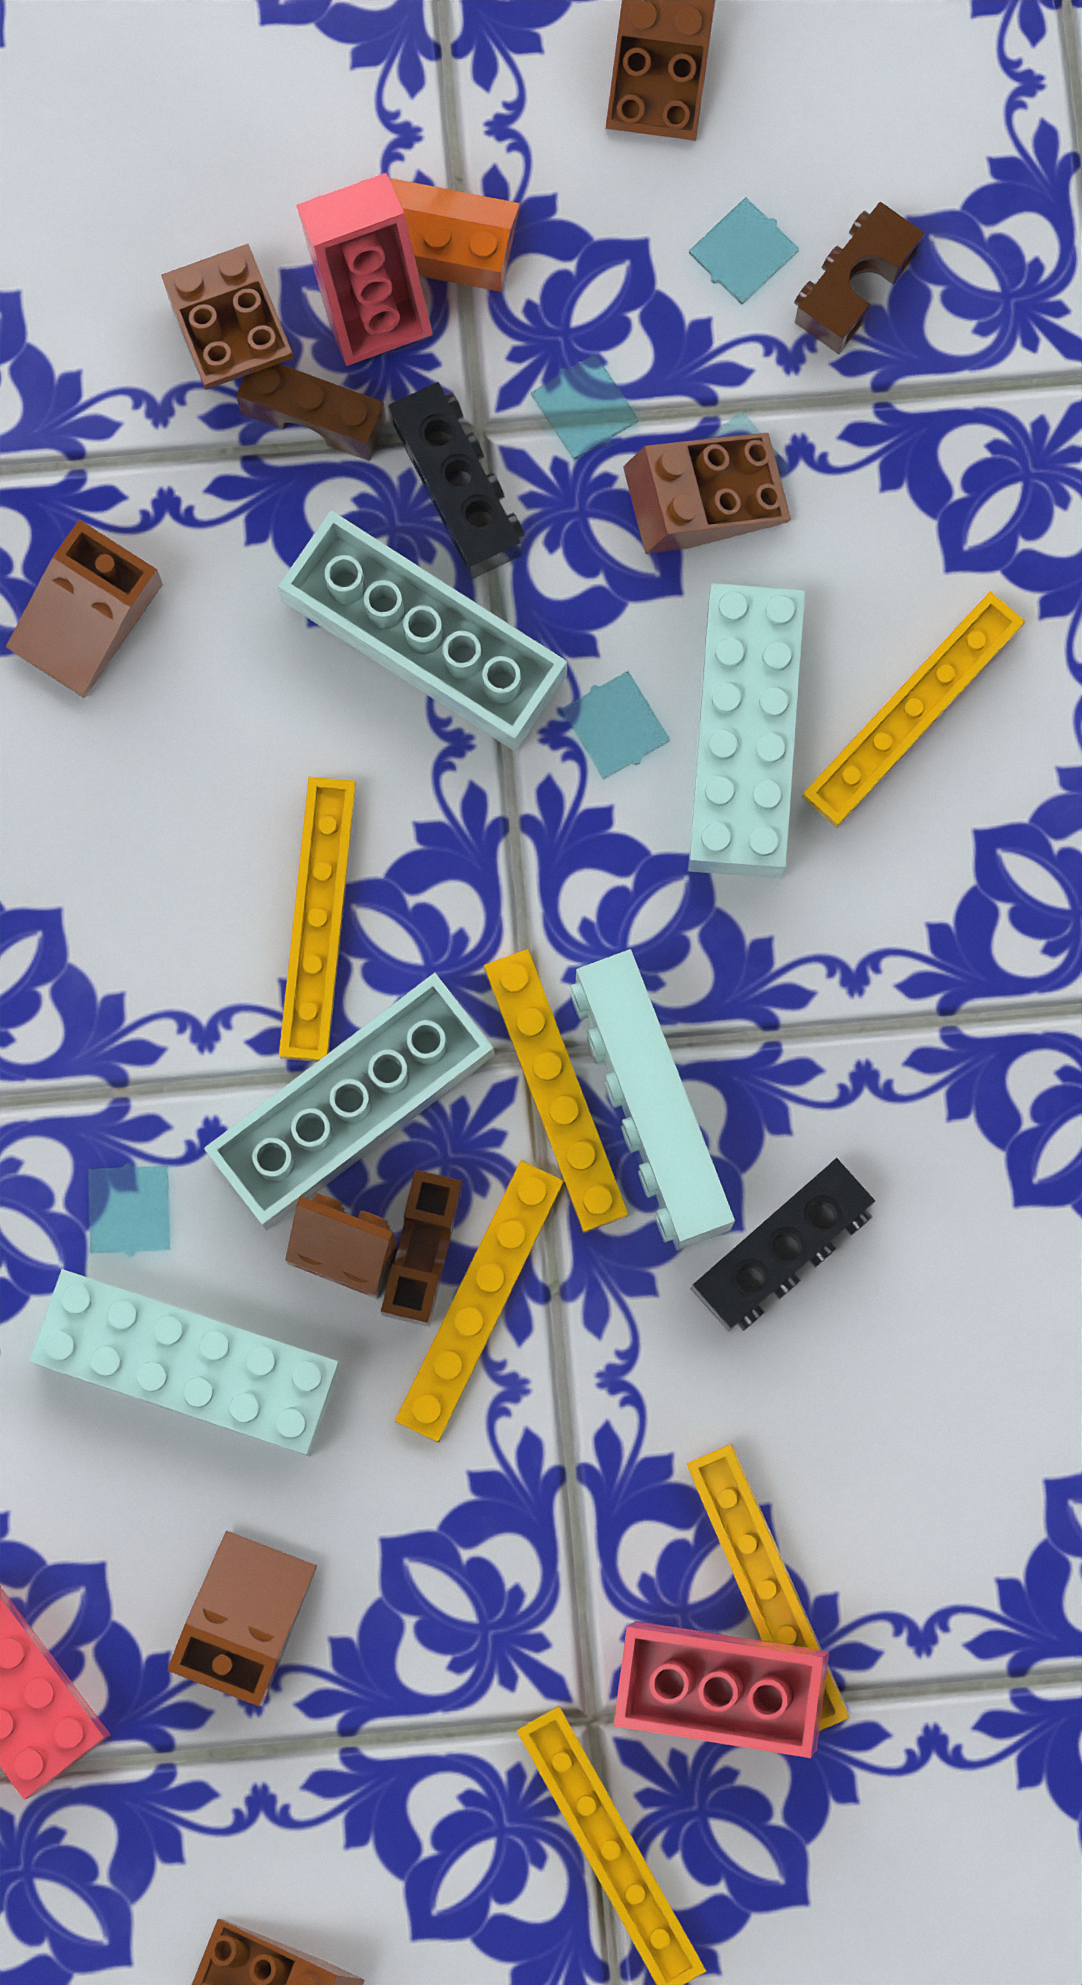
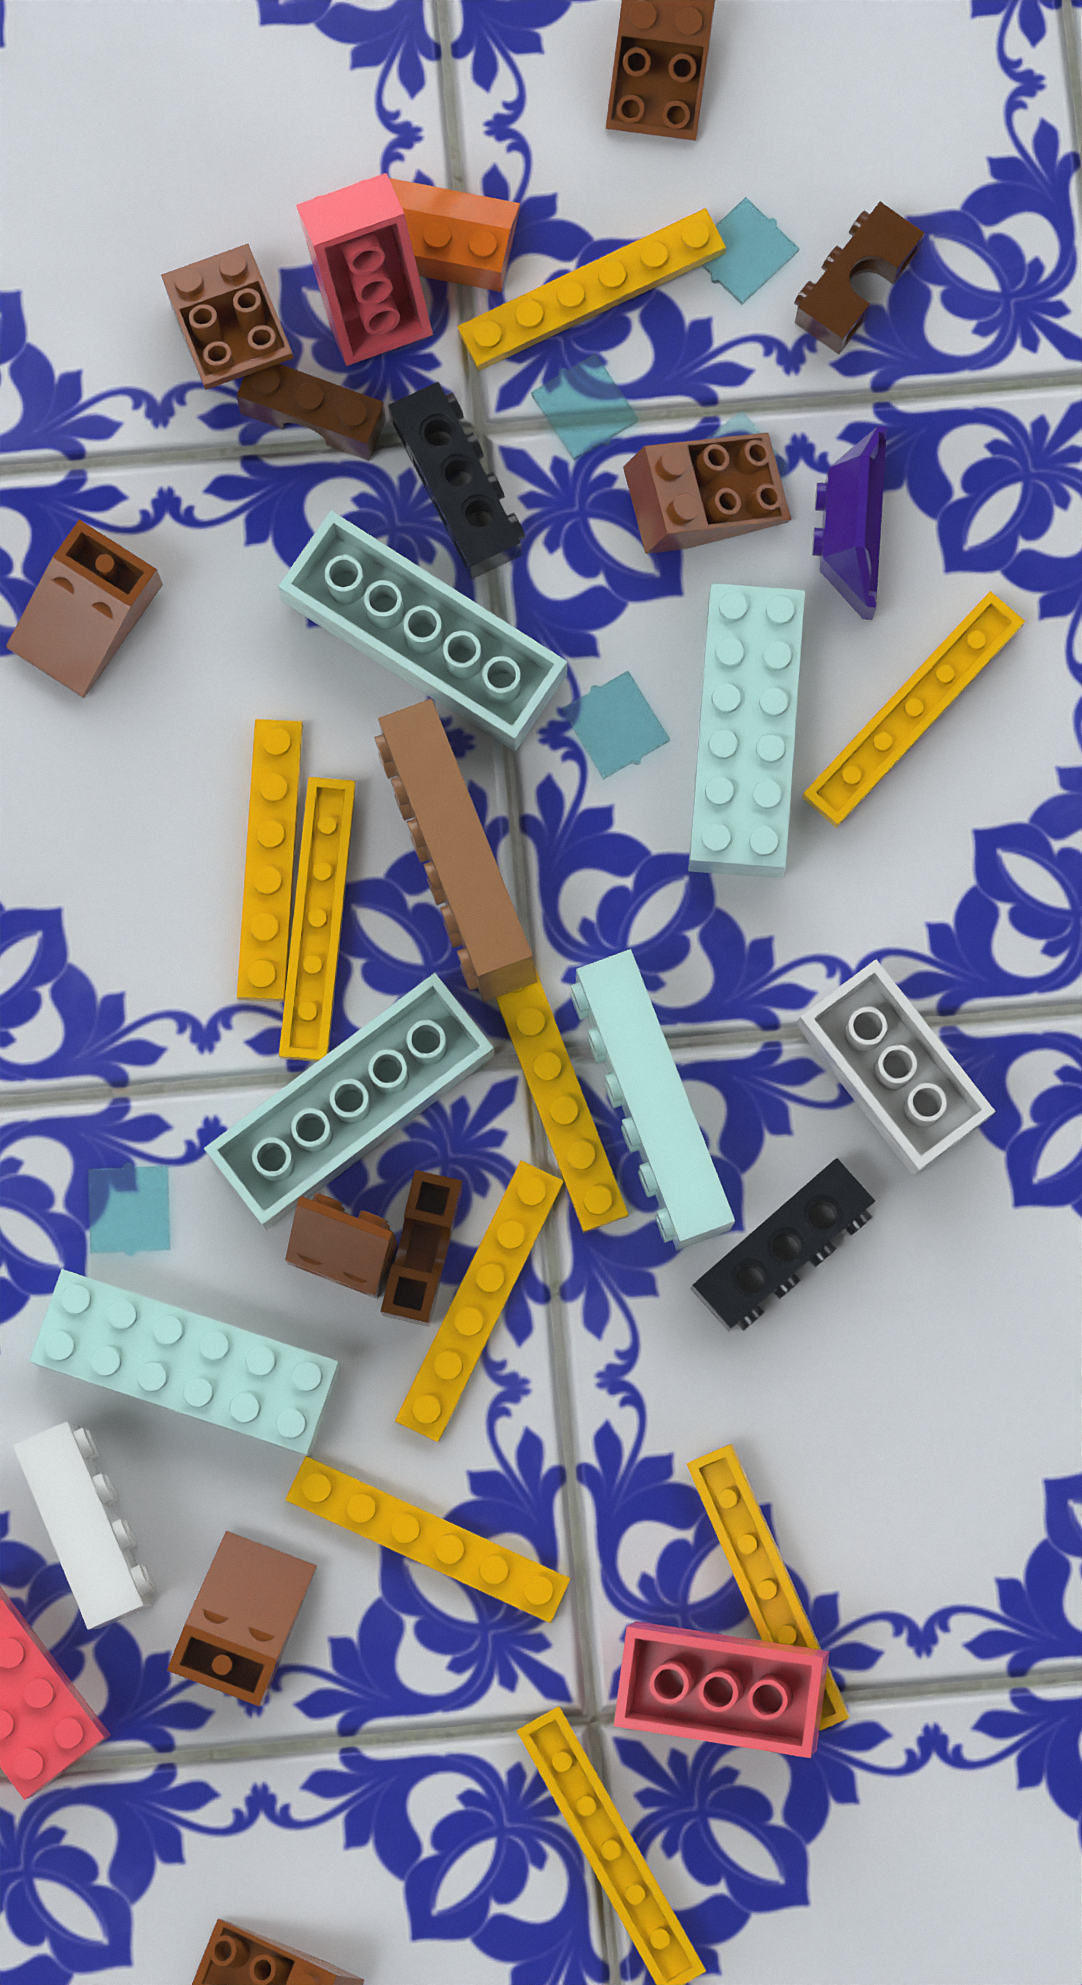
none -> white brick [12,1421,157,1630]
none -> yellow plate [237,719,303,1002]
none -> yellow plate [285,1456,571,1623]
none -> medium nougat brick [374,698,537,1002]
none -> yellow plate [457,208,726,371]
none -> white brick [796,959,996,1176]
none -> dark purple wedge [812,426,887,620]

